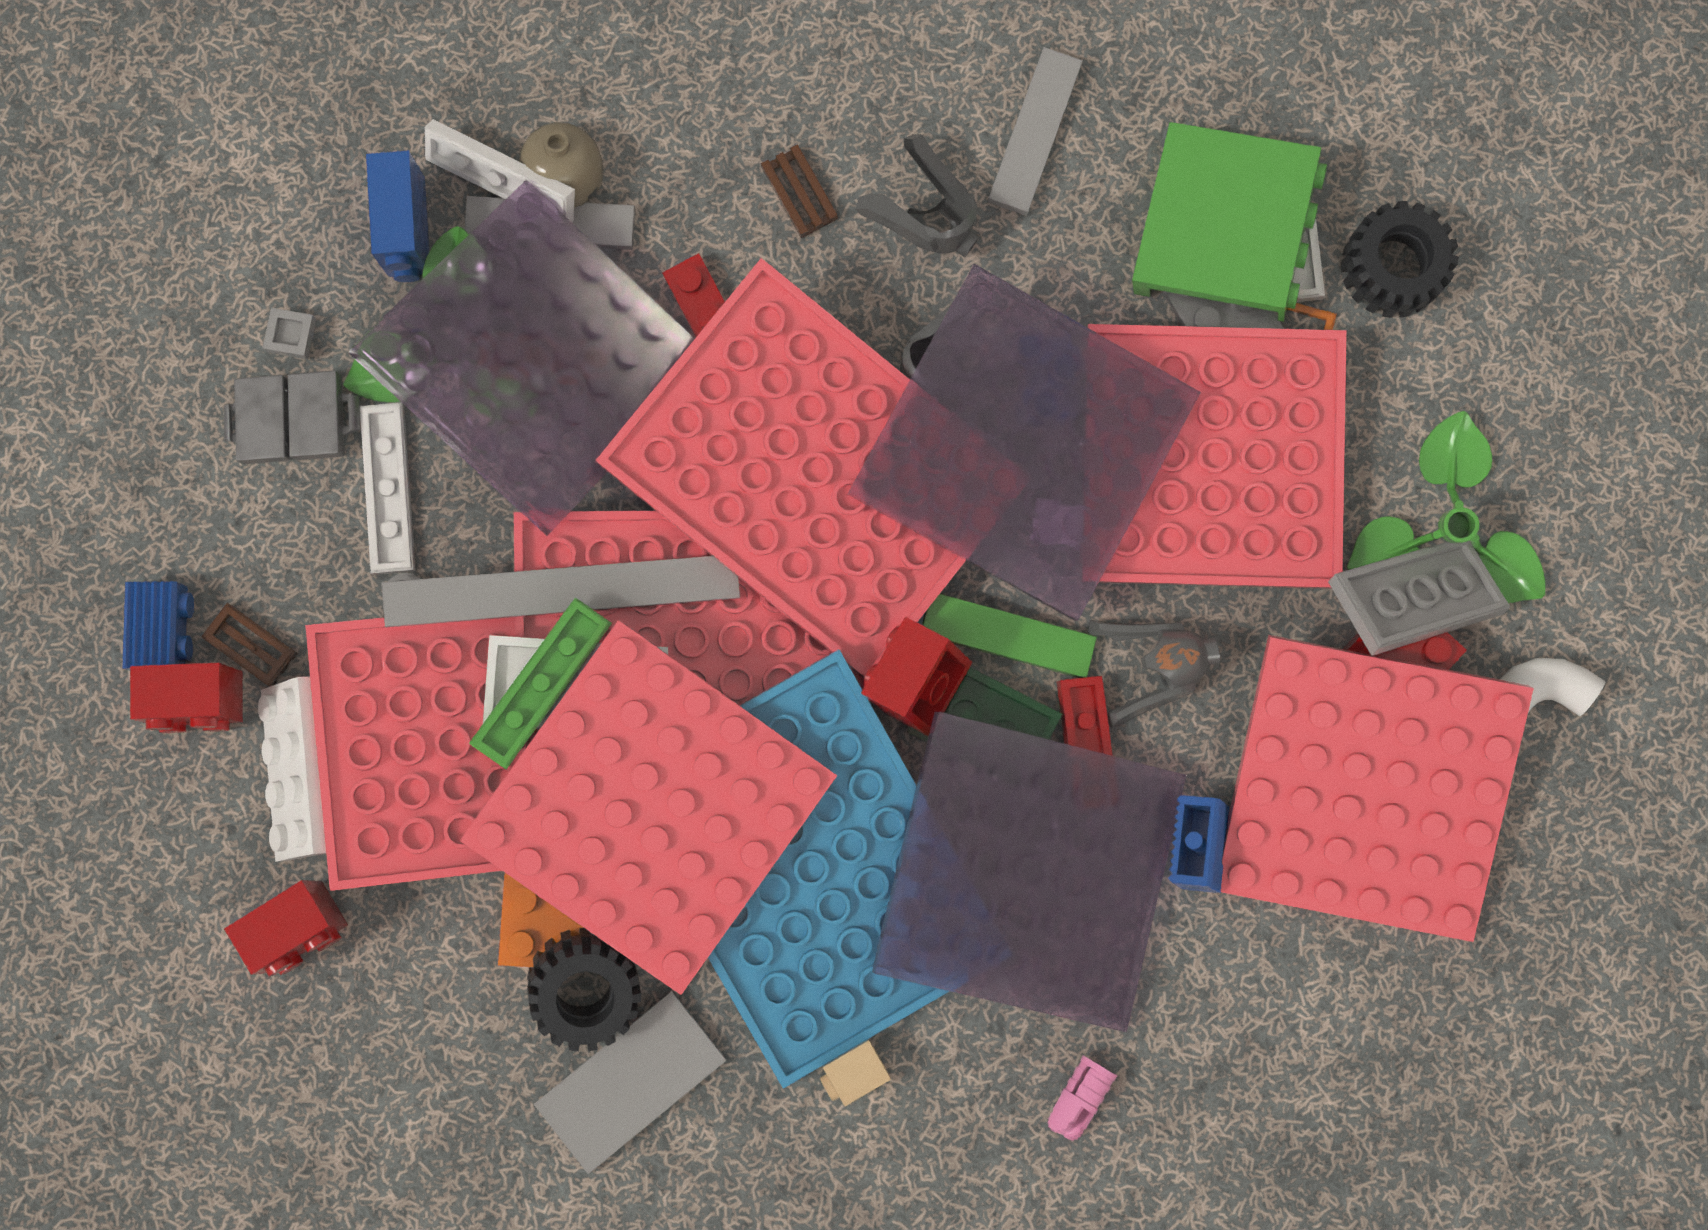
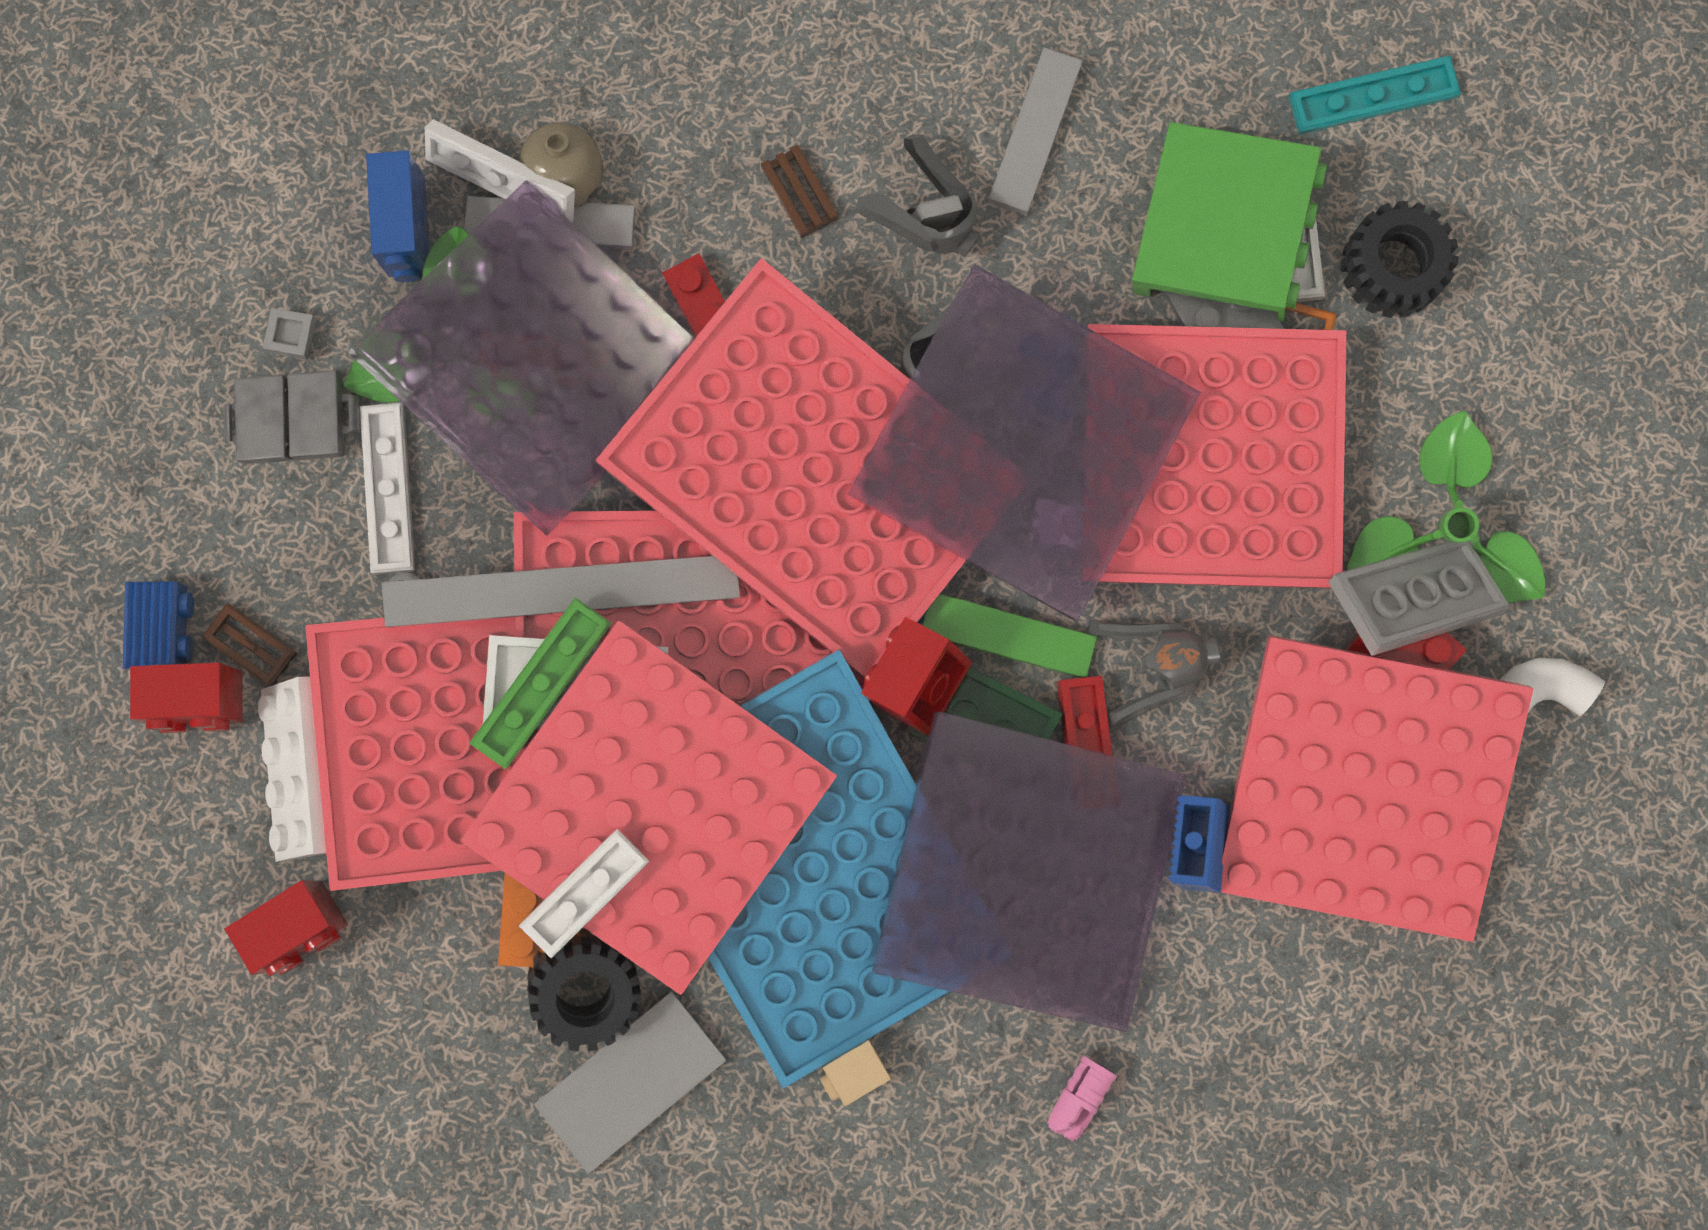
none -> white tile [519,828,649,958]
none -> light grey tile [911,195,963,229]
none -> teal tile [1288,55,1461,135]

